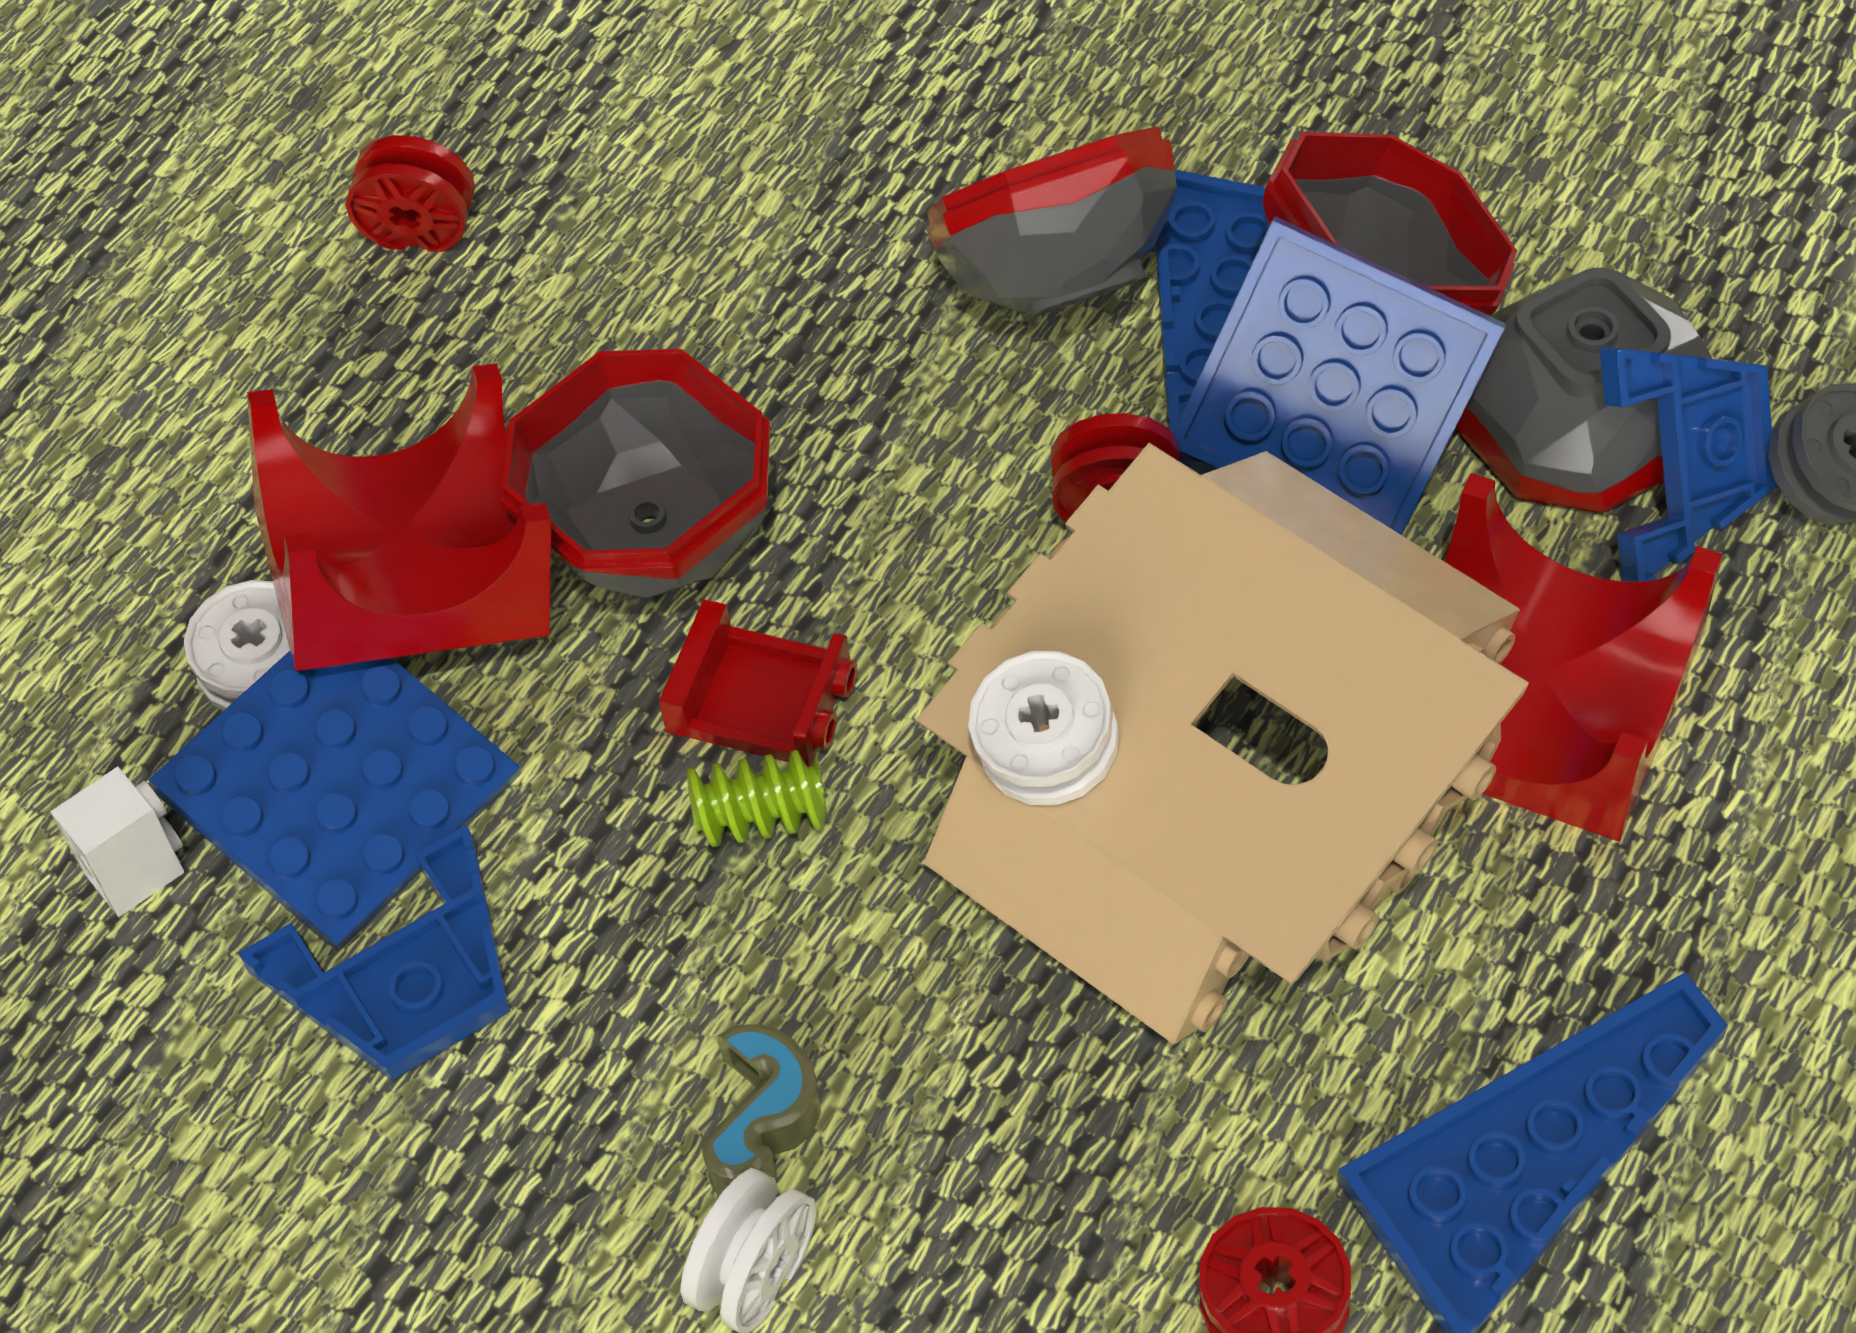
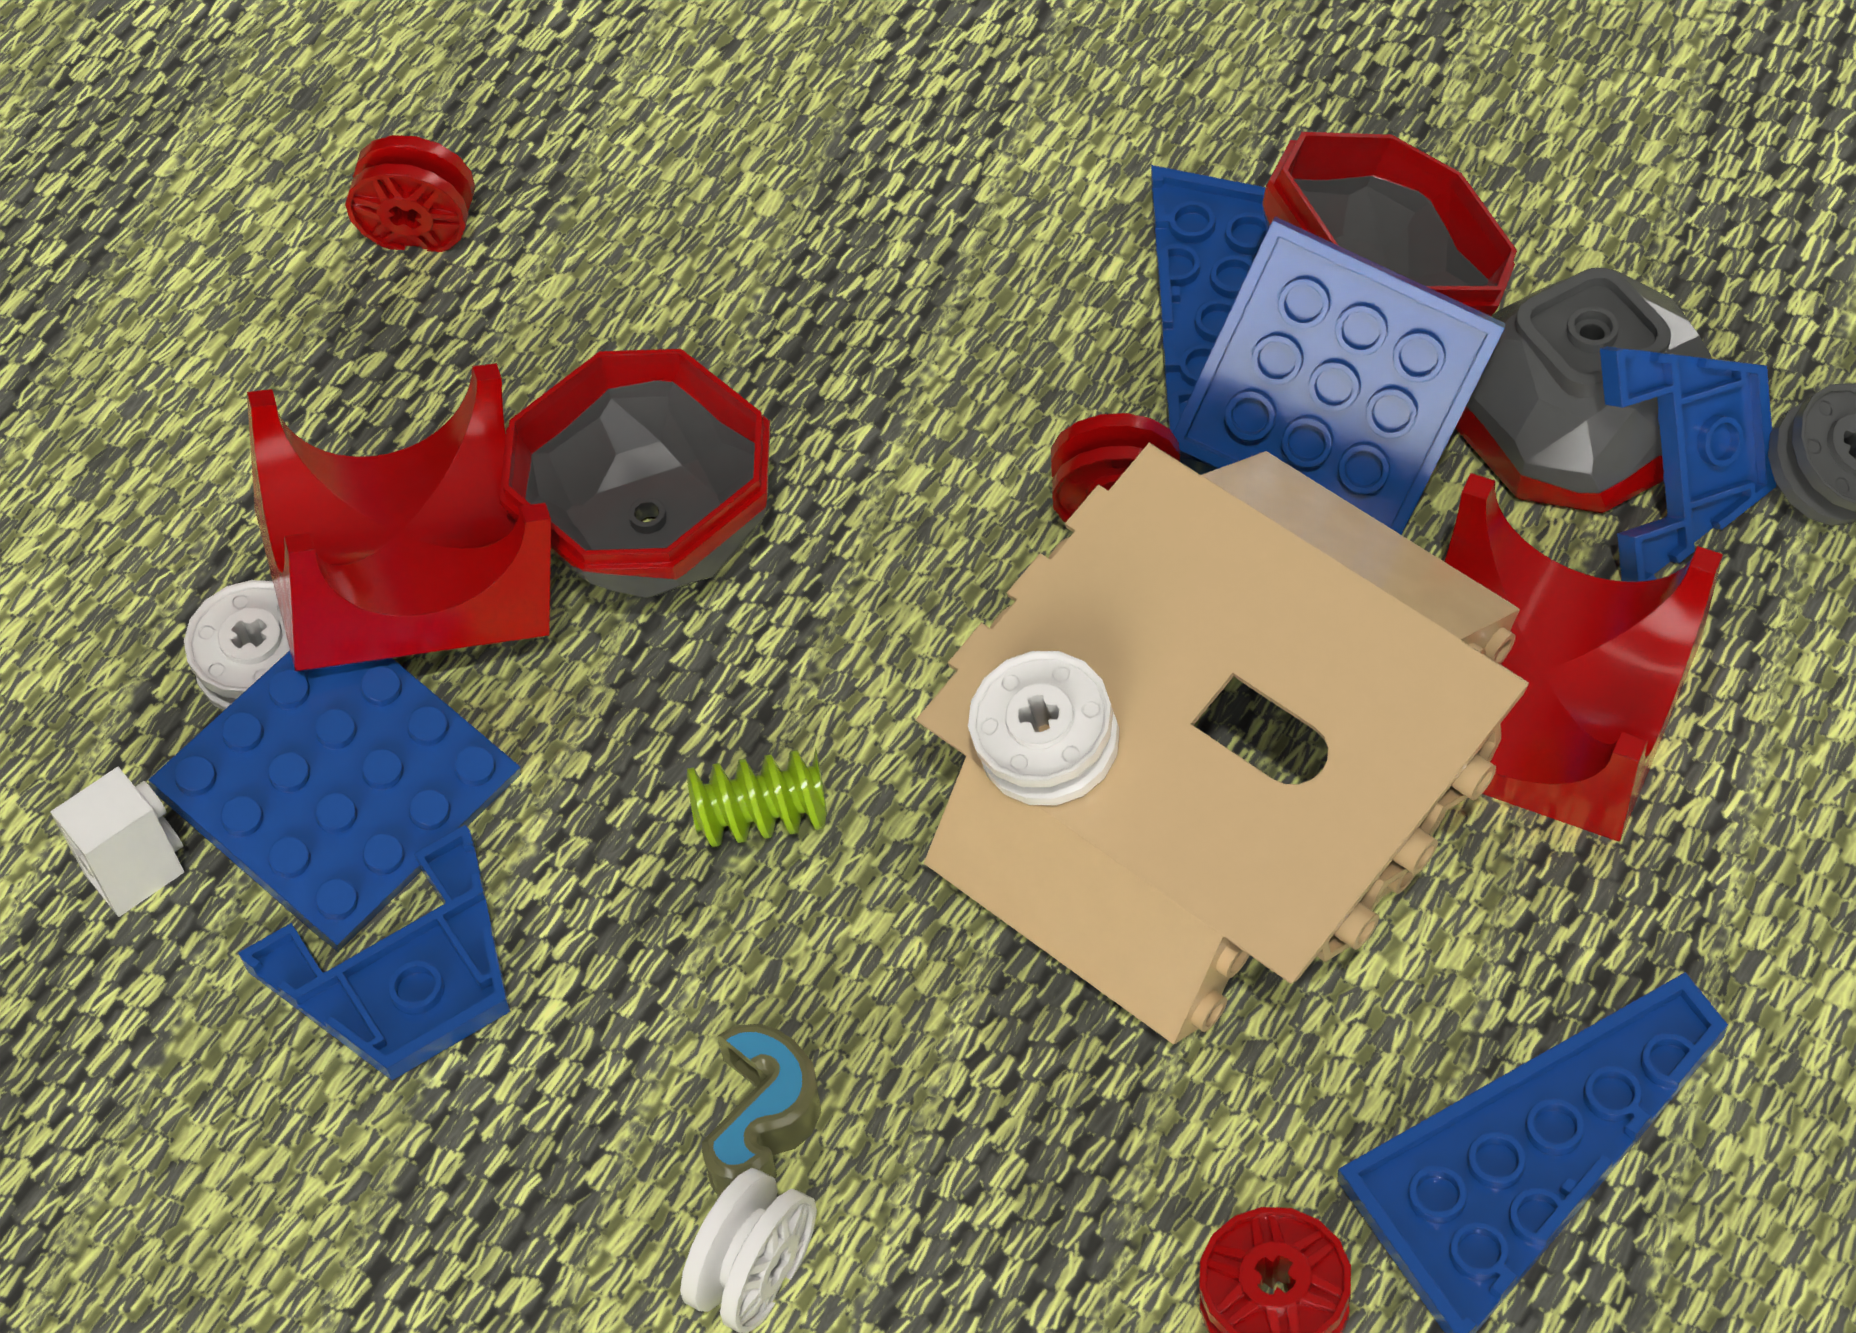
red panel [659,599,857,767] -> none
dark grey rock [926,126,1177,320] -> none

